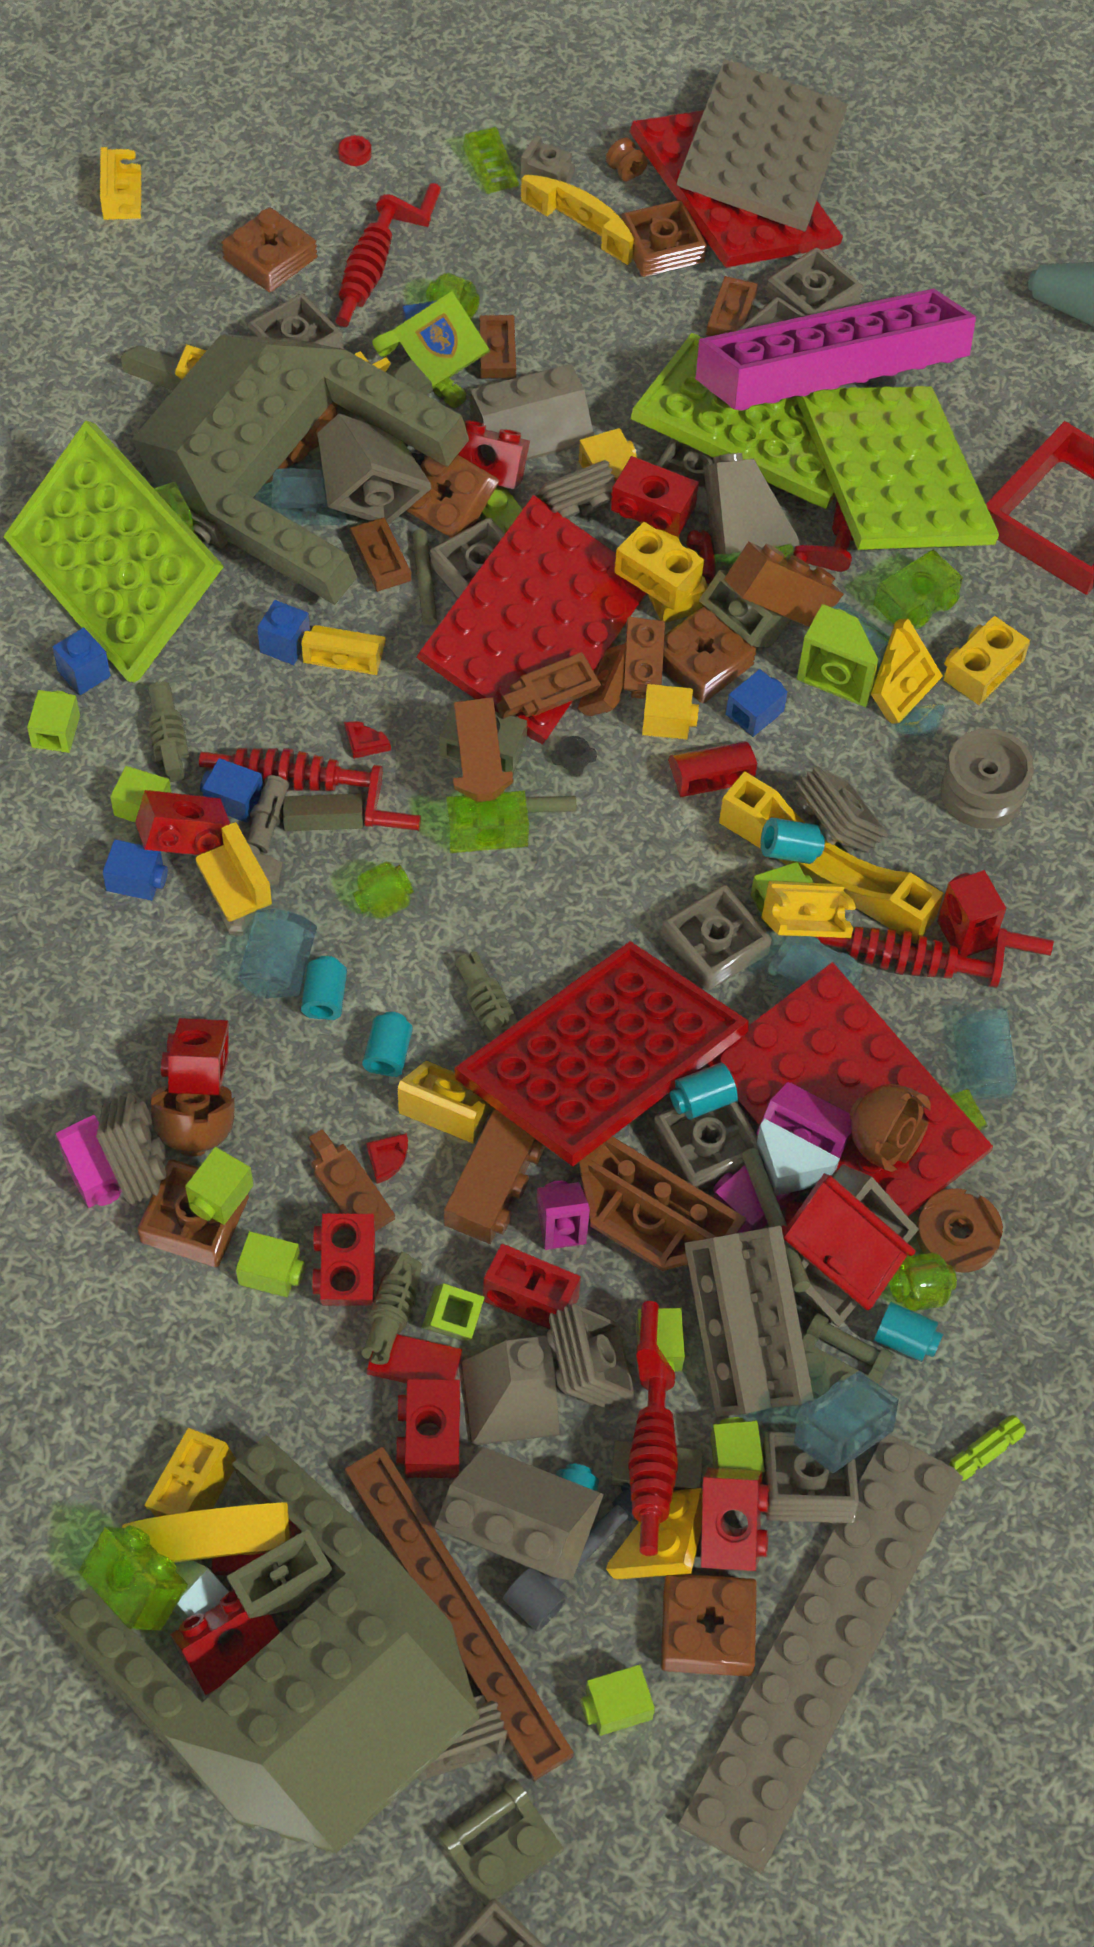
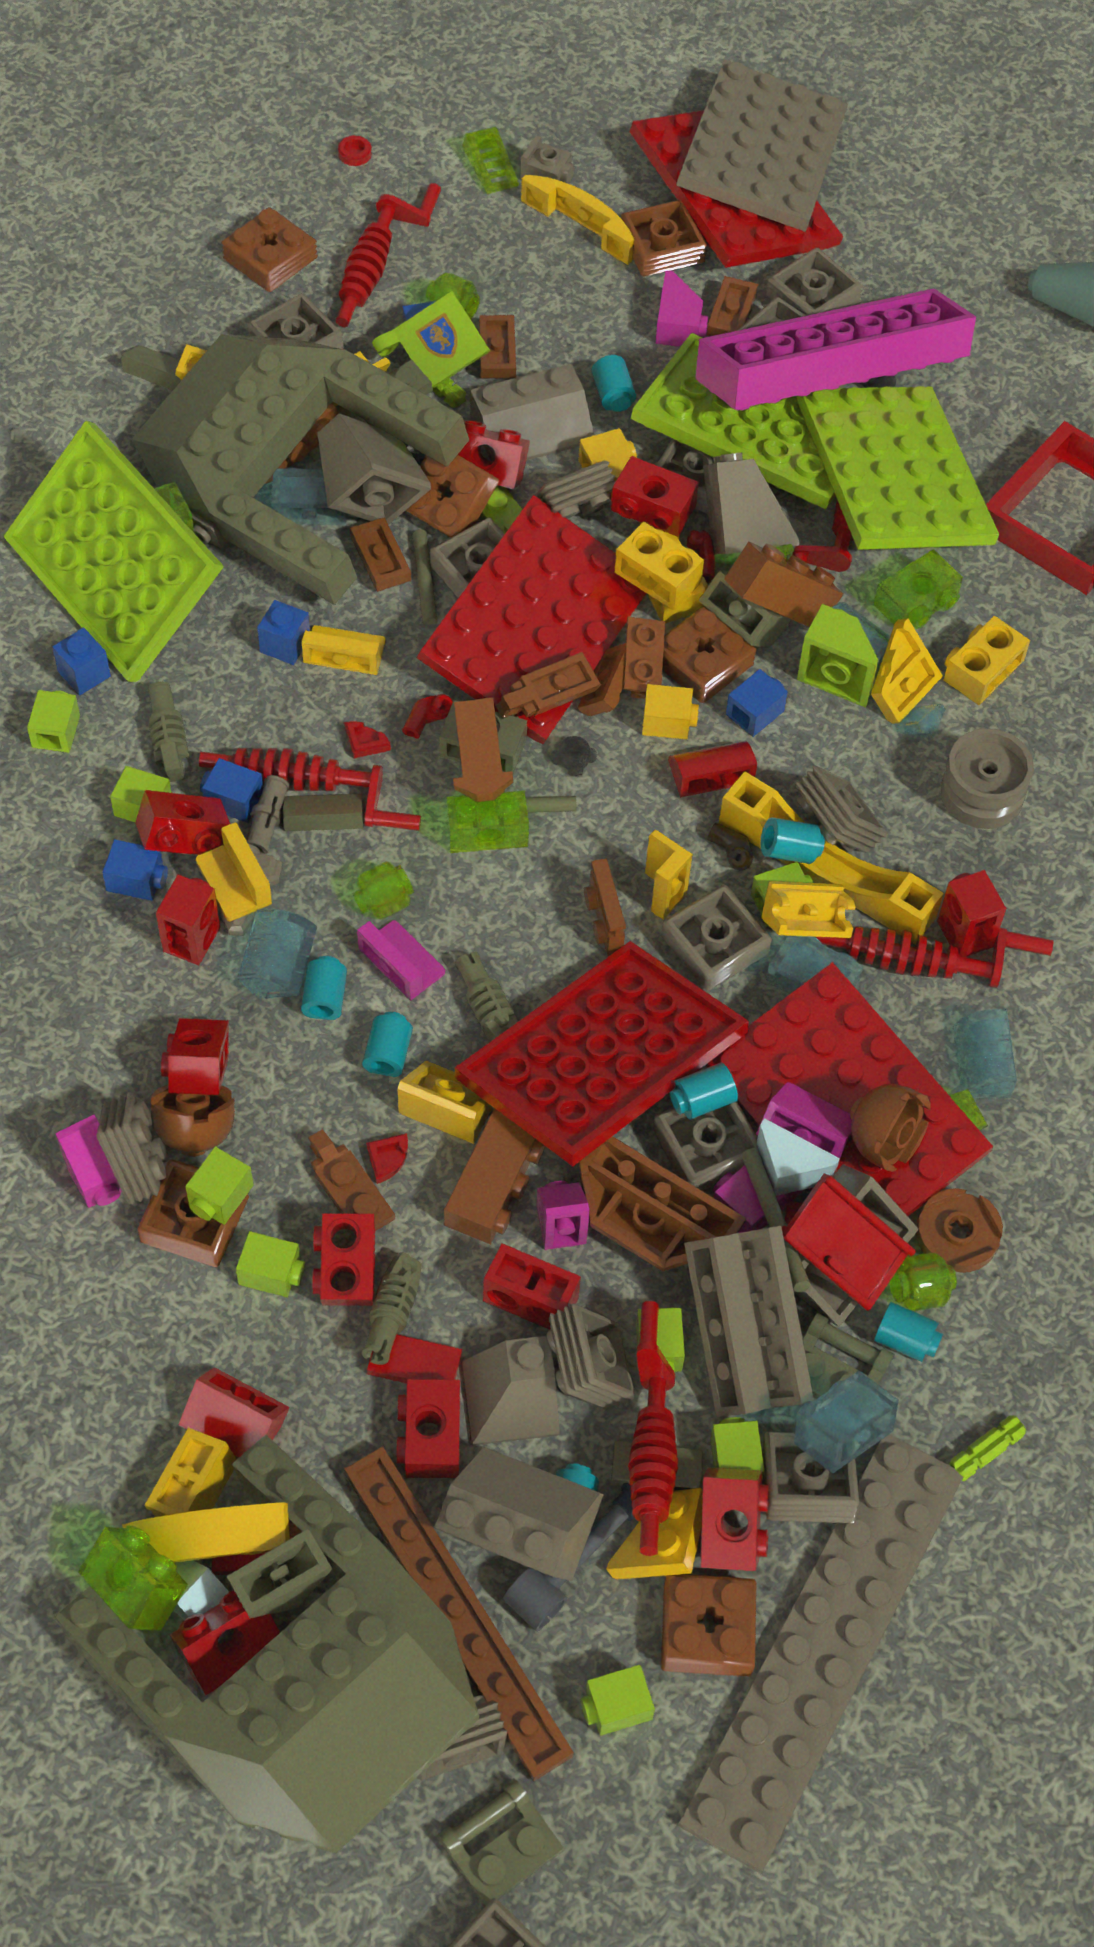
yellow hinge [100,147,141,220] -> none
lime brick [422,1283,485,1341] -> none
dark orange wheel [606,137,648,182] -> none
none -> red brick [156,874,220,966]
none -> red brick [178,1367,290,1457]
none -> dark pink panel [357,920,445,1001]
none -> red arm [402,694,453,739]
none -> dark orange plate [584,858,626,956]
none -> teal brick [591,355,636,412]
none -> yellow panel [645,830,693,920]
none -> dark pink slope [655,270,708,347]
none -> dark brown arm [708,823,753,871]

